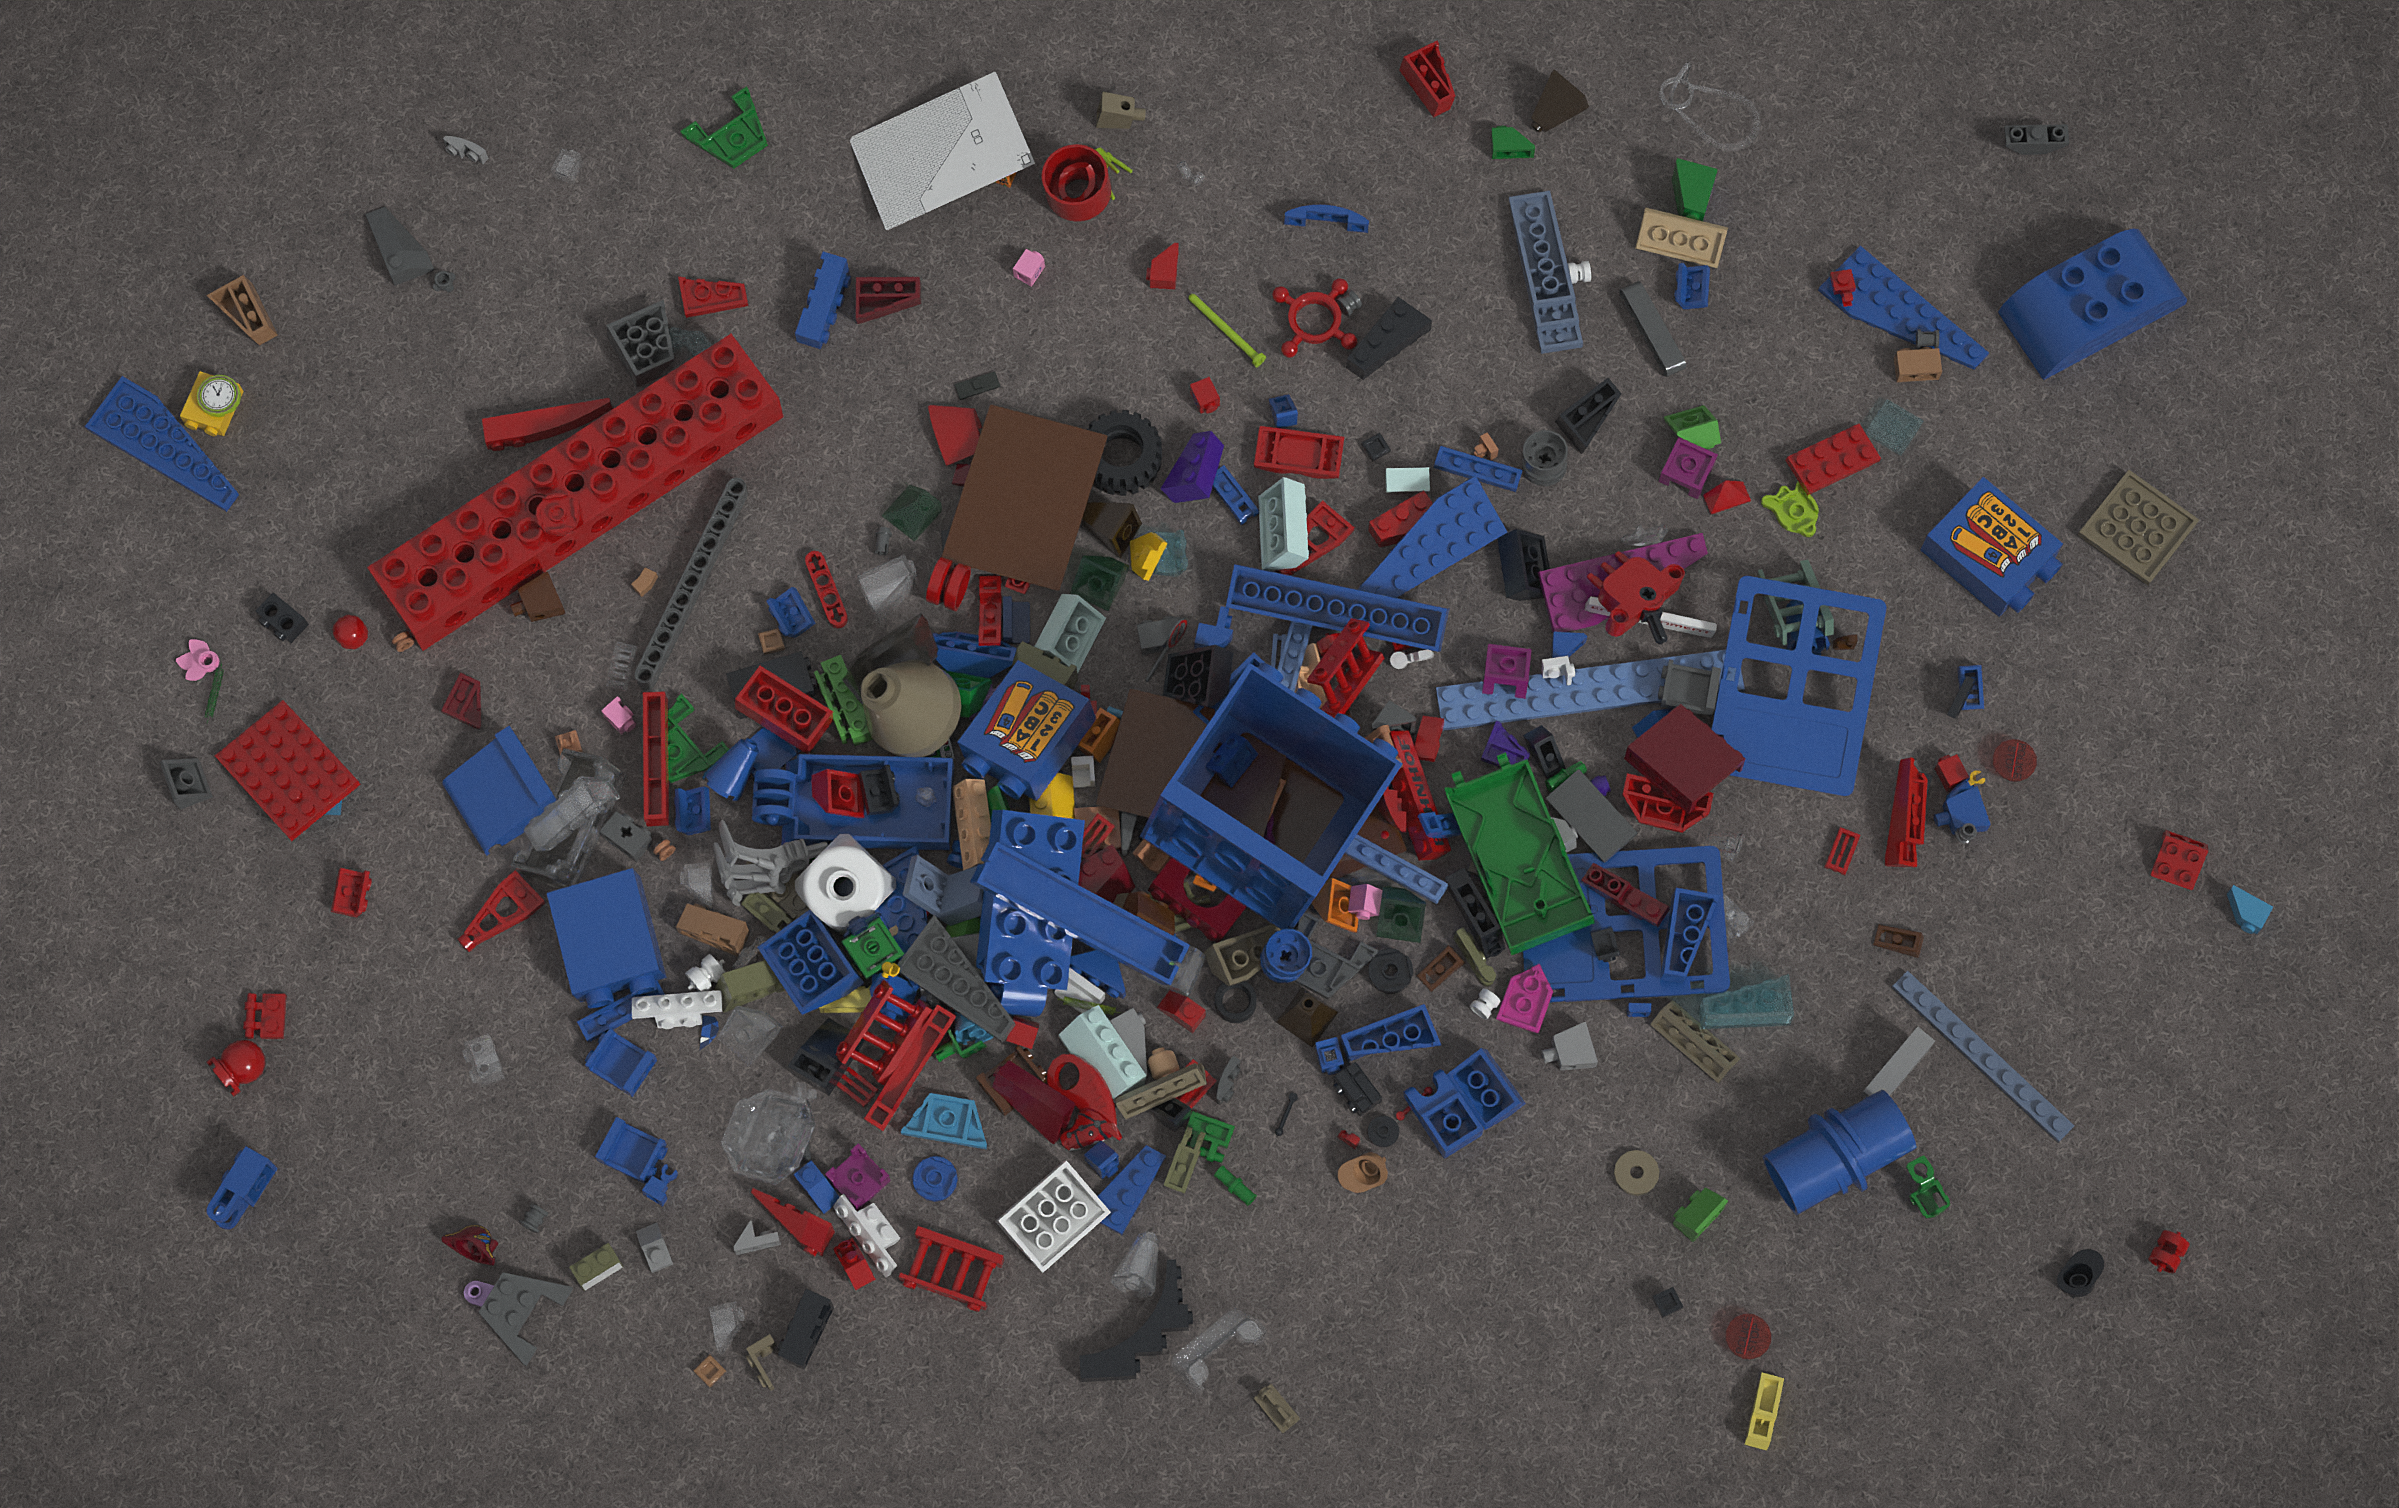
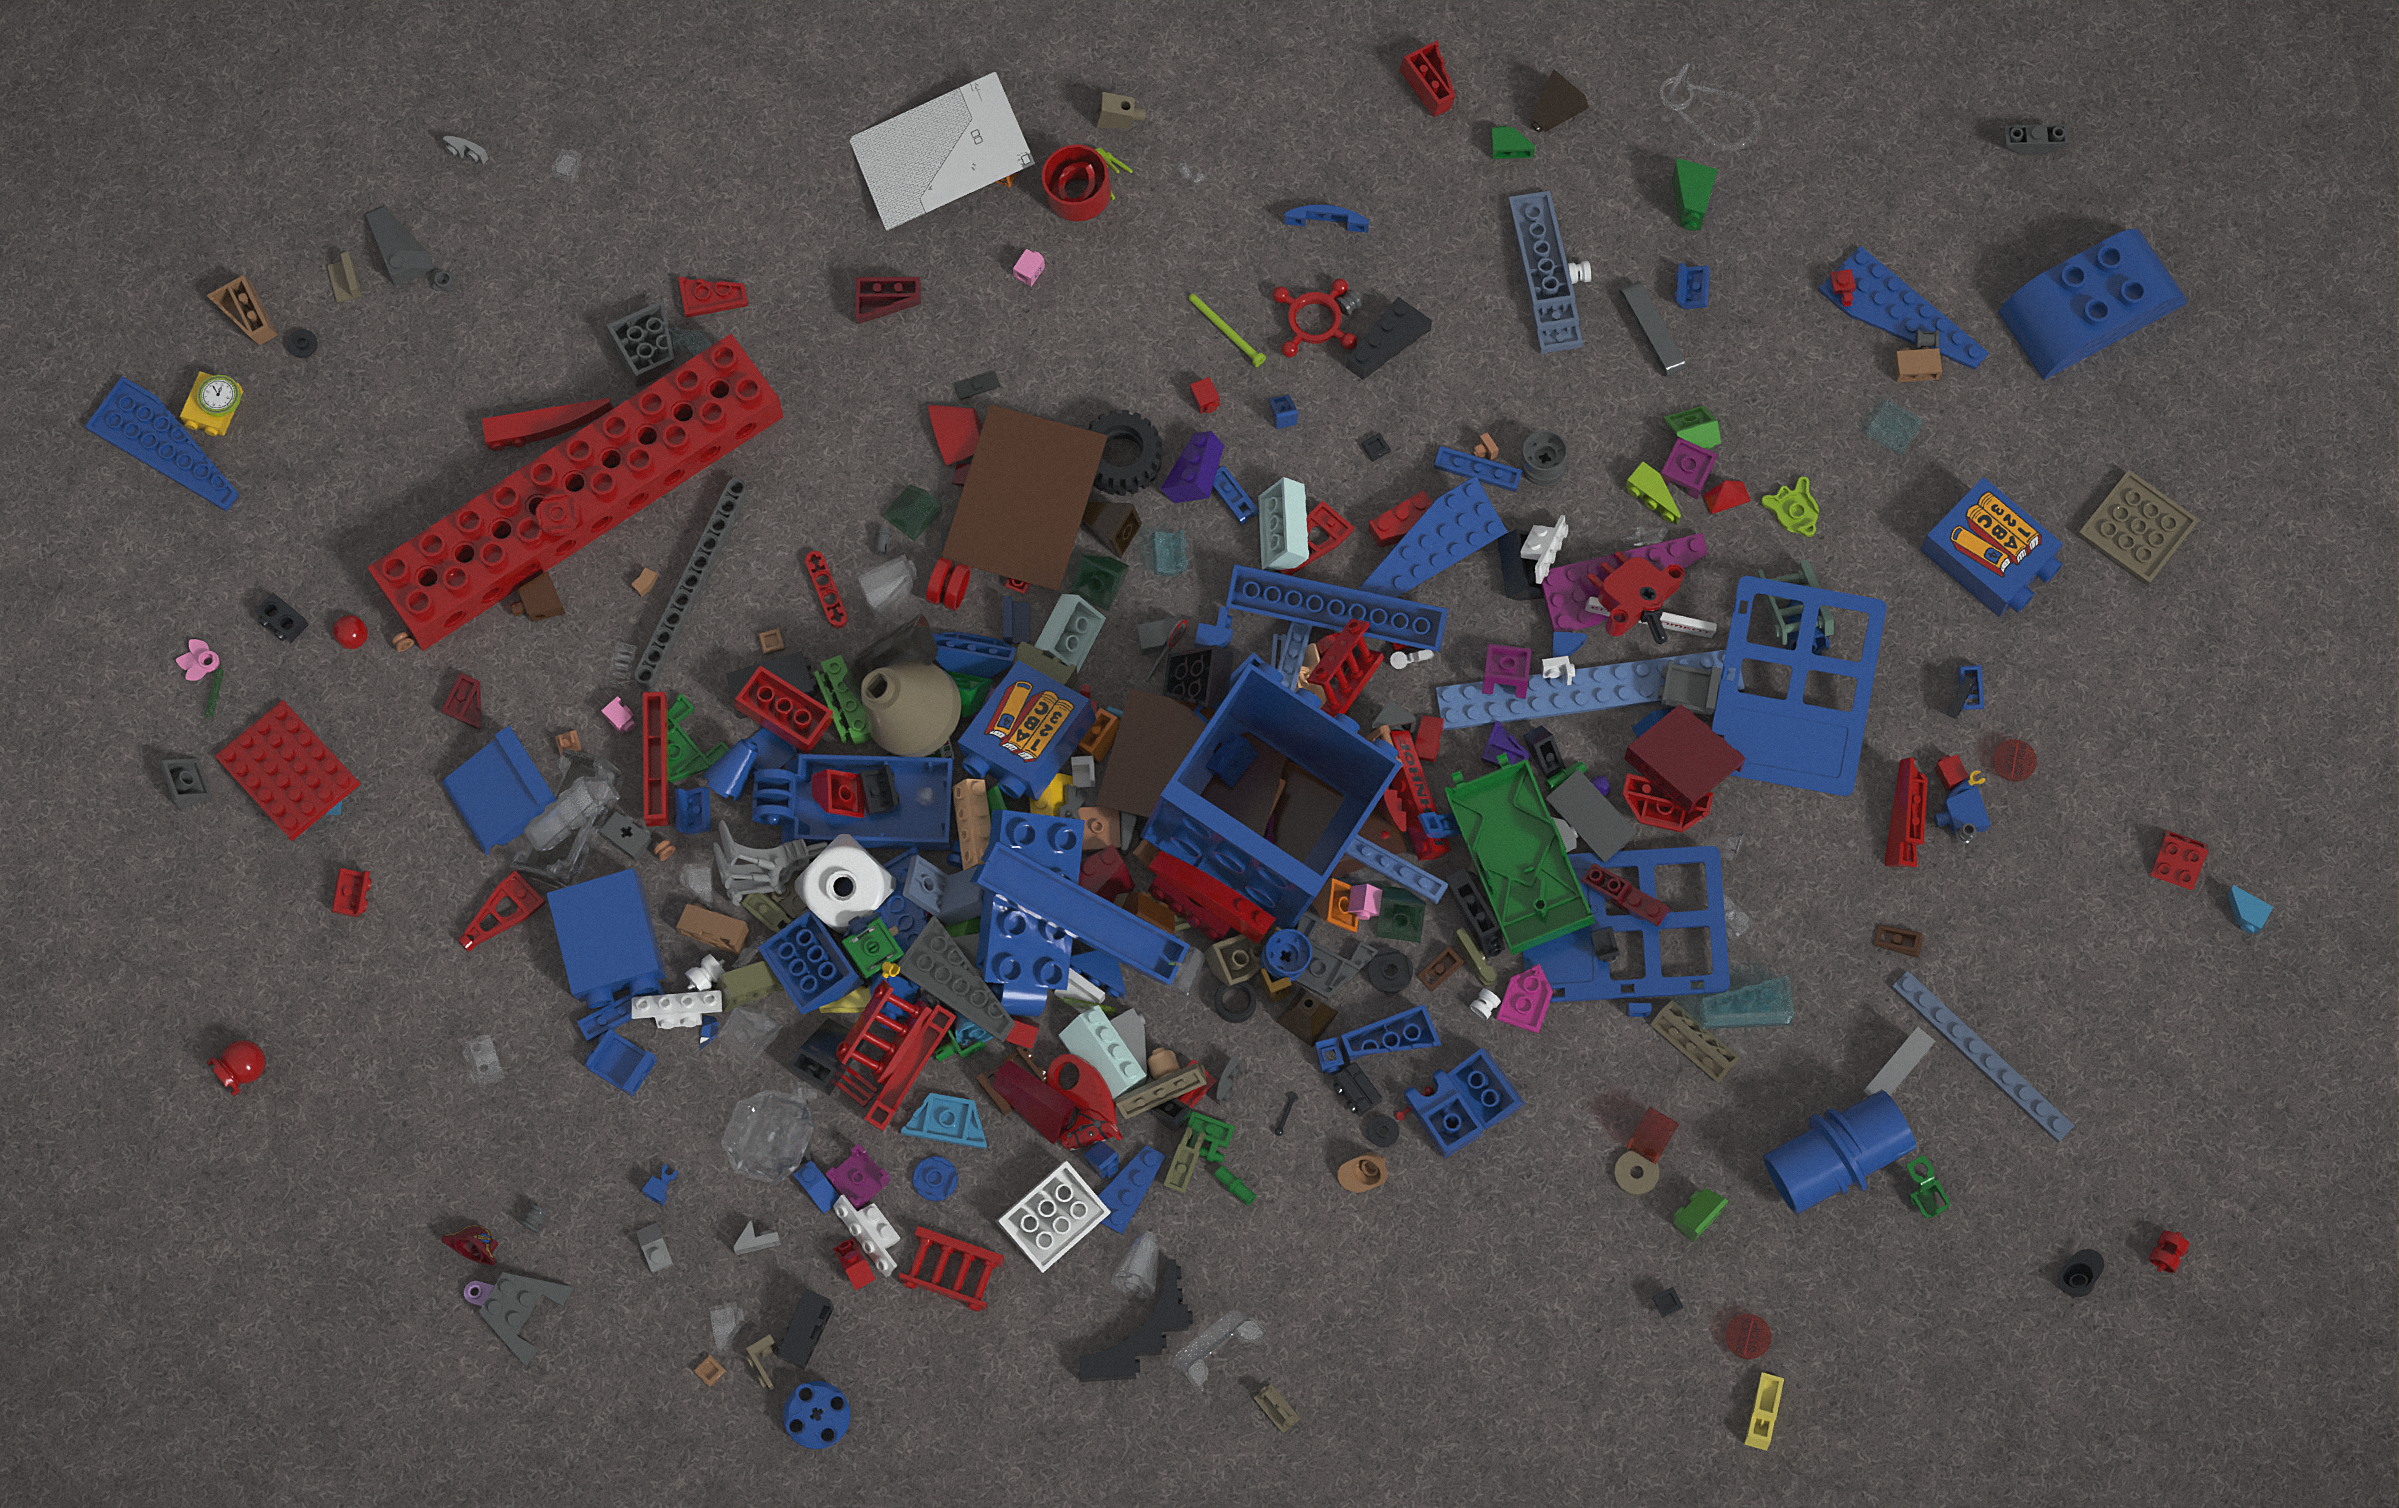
blue brick [206,1146,278,1230] -> none
red plate [243,993,287,1039] -> none
olive brick [569,1243,624,1291] -> none
blue panel [595,1117,668,1184] -> none
green wing [680,86,768,169] -> none
red wedge [751,1188,835,1257] -> none
blue bracket [766,587,816,638] -> none
blue wedge [795,251,852,349] -> none
red slope [979,576,1002,646] -> none
red tile [1081,813,1115,859] -> none
yellow plate [1130,532,1167,581] -> none
red slope [1146,243,1179,290] -> none
red slope [1157,990,1206,1034] -> none
red slope [1254,426,1344,479] -> none
red tile [1337,1130,1360,1149] -> none
light aqua hinge [1385,467,1430,493] -> none
light grey torso [1541,1022,1598,1070] -> none
black wedge [1555,378,1622,454] -> none
tan tile [1635,208,1728,268] -> none
blue wedge [1660,888,1720,984] -> none
red plate [1785,424,1881,495] -> none
red tile [1824,827,1860,876] -> none
reddish brown tile [1833,635,1858,650] -> none
none -> black piece [287,329,318,358]
none -> dark tan panel [327,252,362,303]
none -> blue piece [783,1381,850,1450]
none -> dark grey piece [1056,784,1088,820]
none -> red slope [1148,851,1276,945]
none -> pearl gold panel [1260,968,1292,1004]
none -> white bracket [1521,515,1568,584]
none -> lime slope [1626,462,1681,525]
none -> clear red head [1626,1107,1679,1165]

